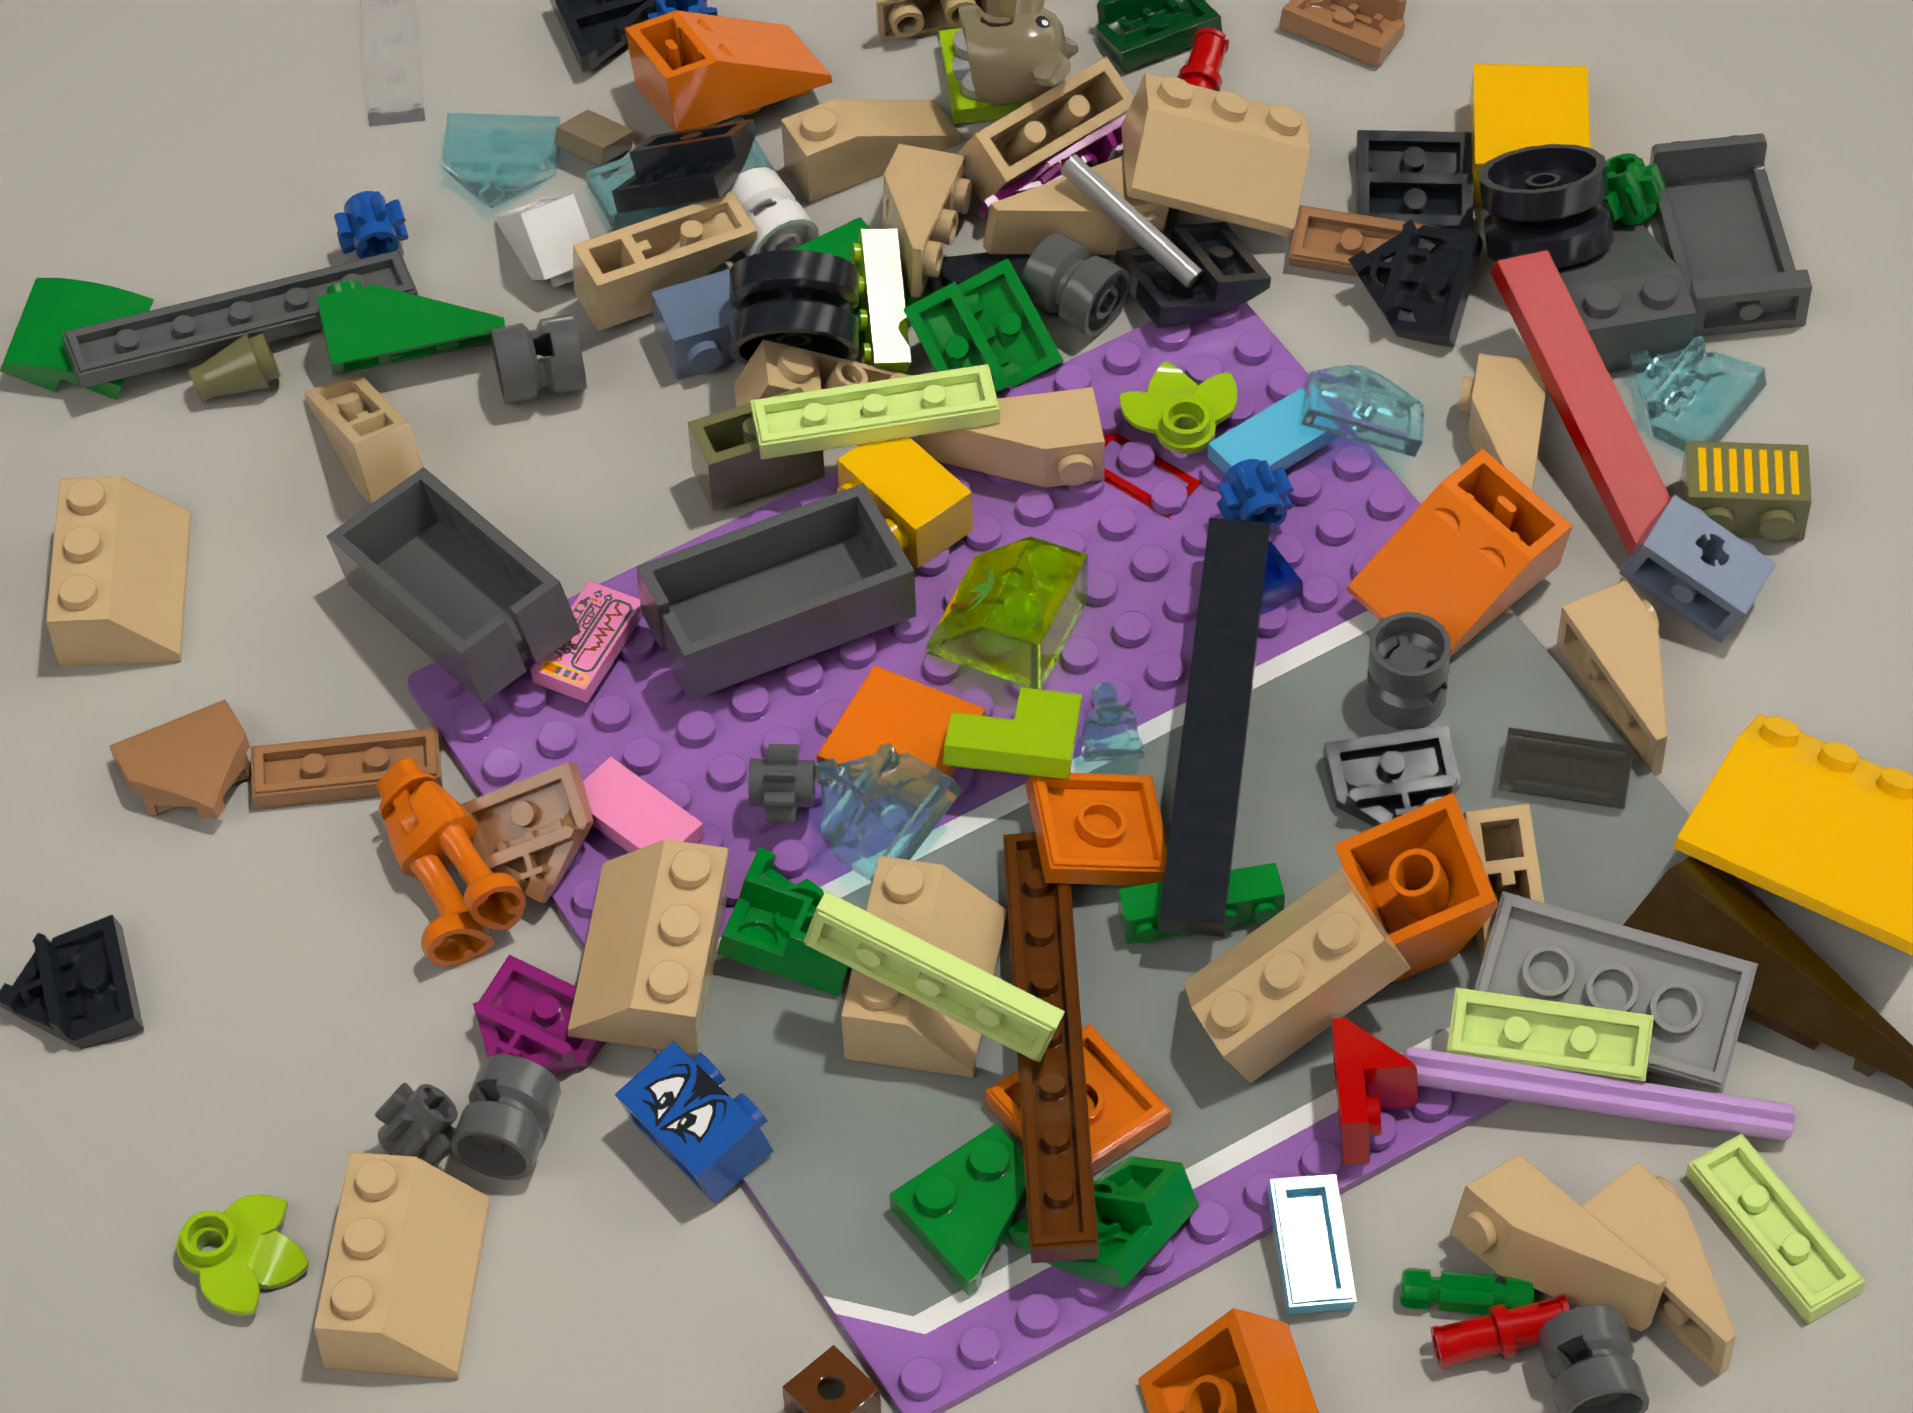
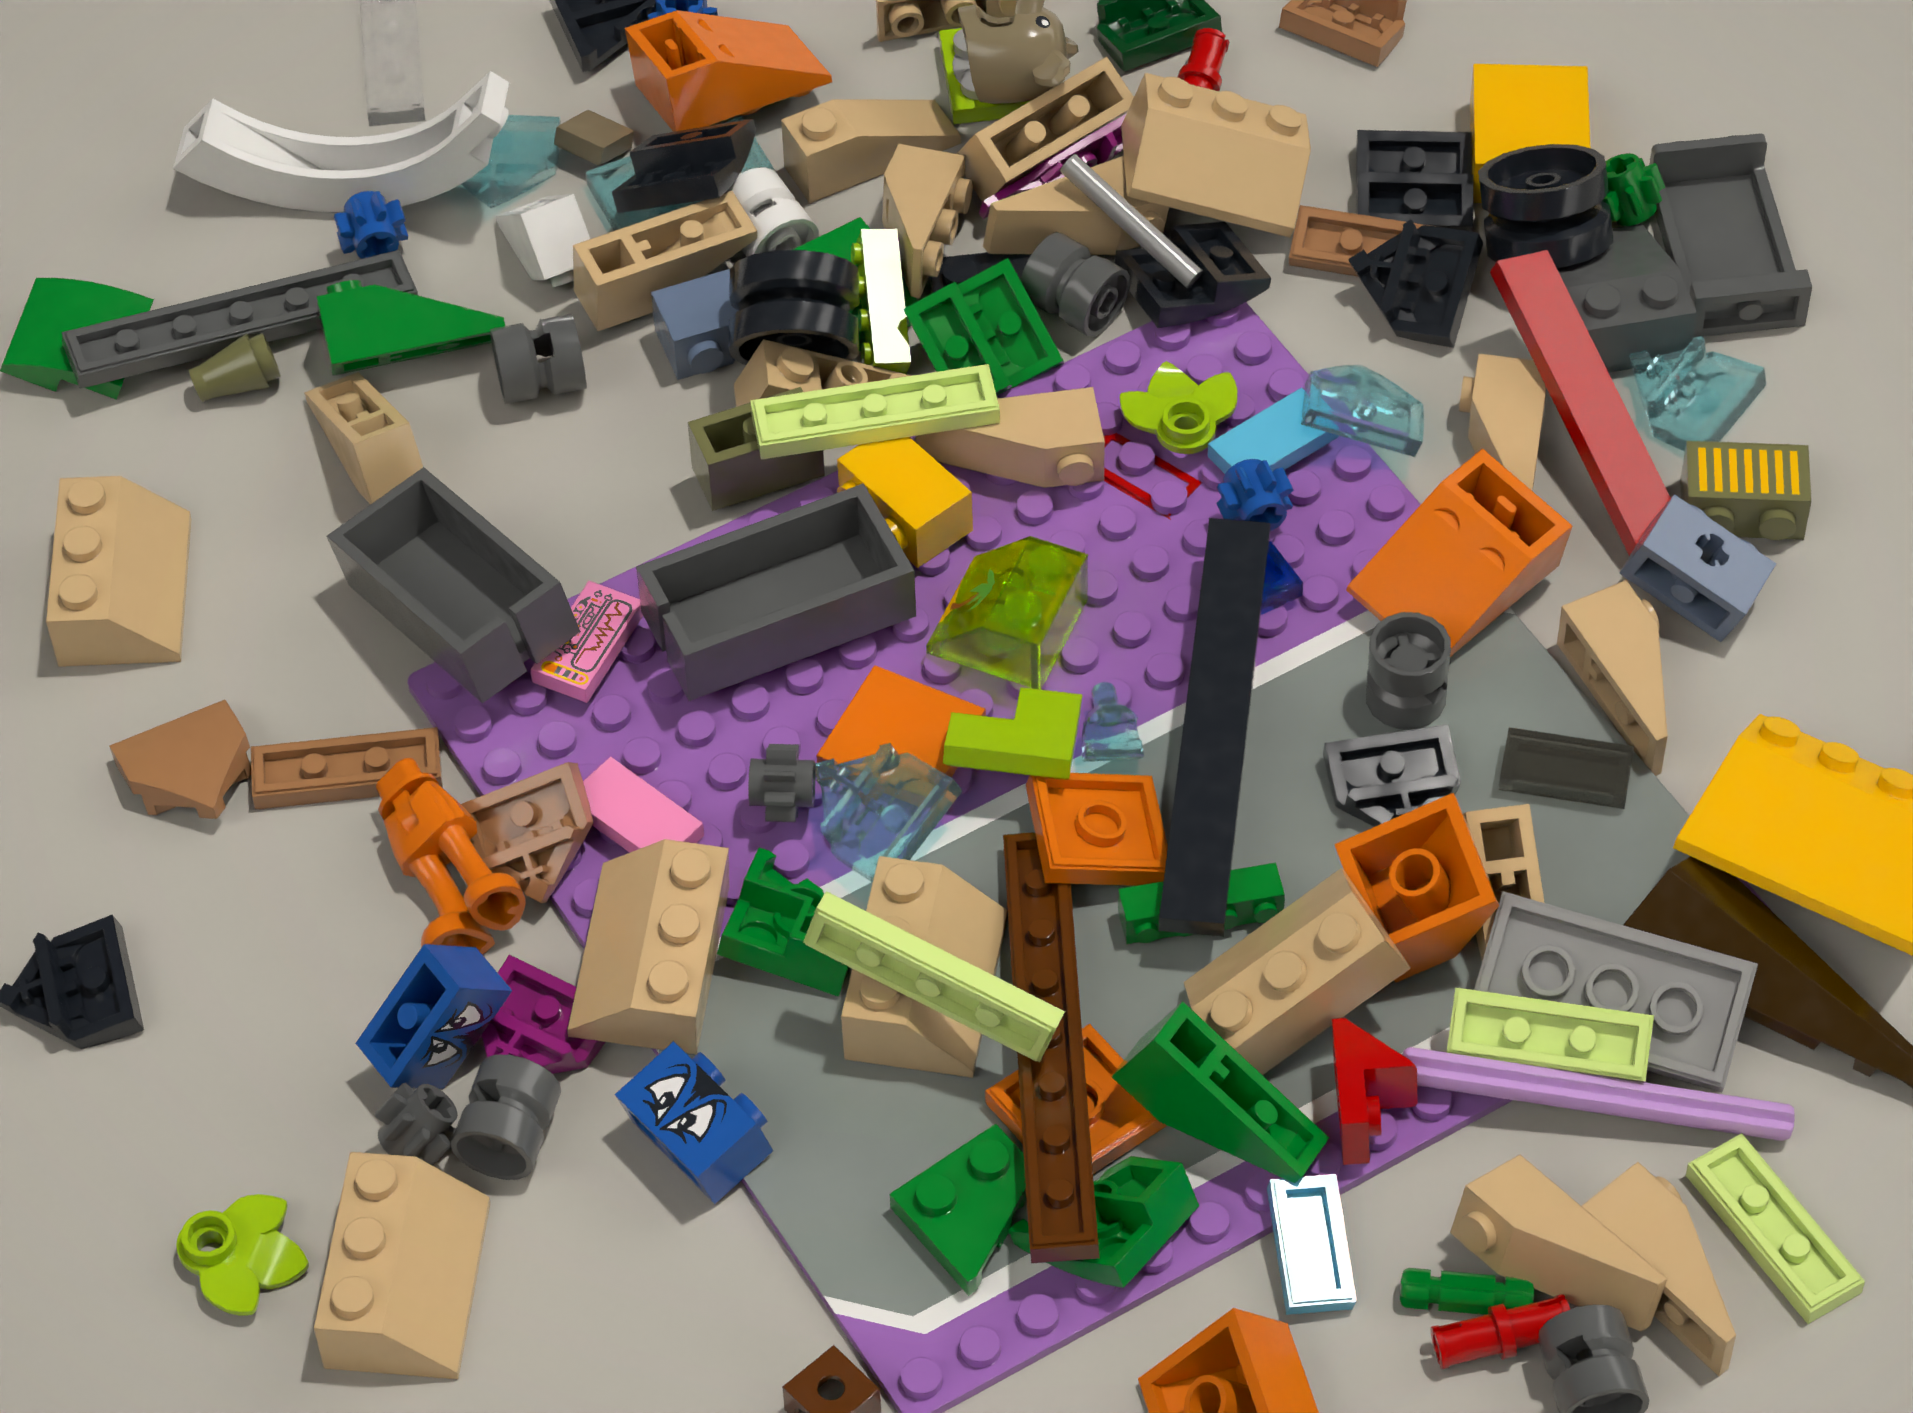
none -> white arch [173,71,510,213]
none -> blue brick [355,944,512,1089]
none -> green slope [1111,1001,1329,1183]

